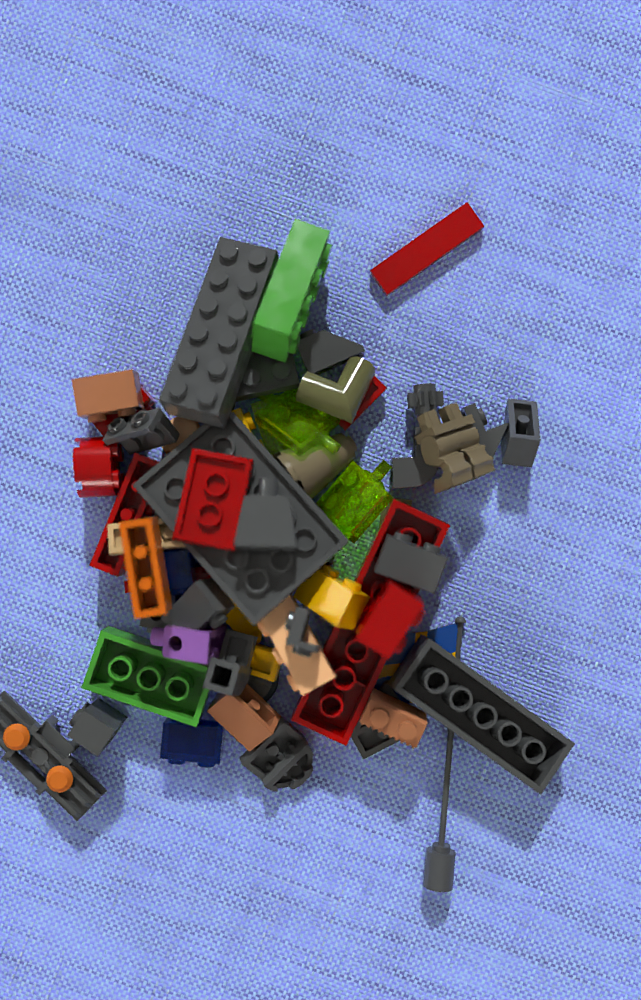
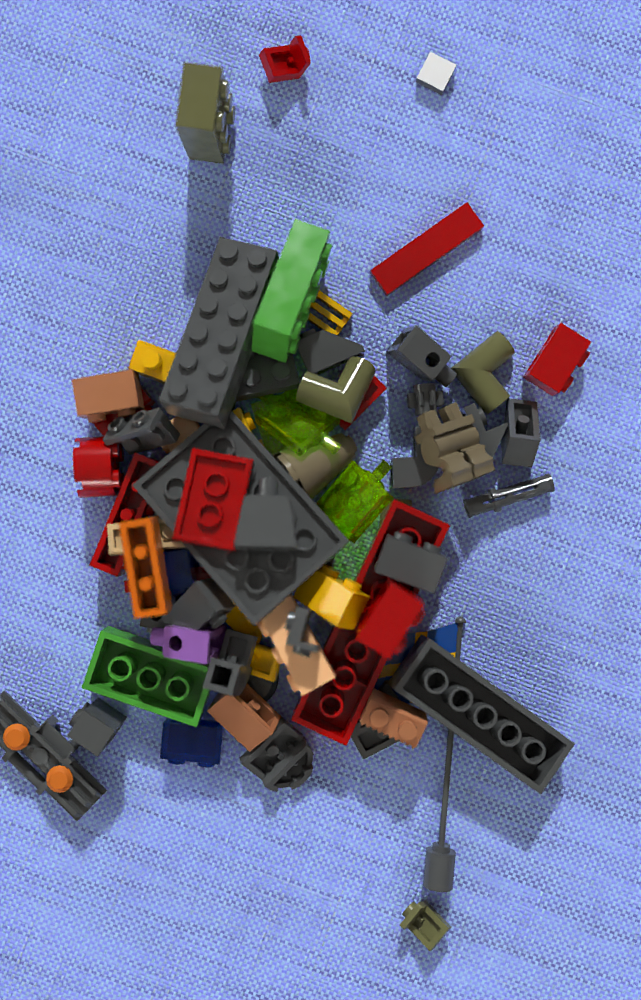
none -> yellow torso [128,340,176,384]
none -> olive brick [175,62,235,164]
none -> red bracket [259,35,311,83]
none -> yellow tile [308,290,353,335]
none -> dark grey torso [386,325,457,387]
none -> olive bracket [400,900,452,951]
none -> white tile [416,52,456,95]
none -> olive brick [451,331,515,415]
none -> dark grey pin [463,473,555,518]
none -> red brick [523,323,591,396]

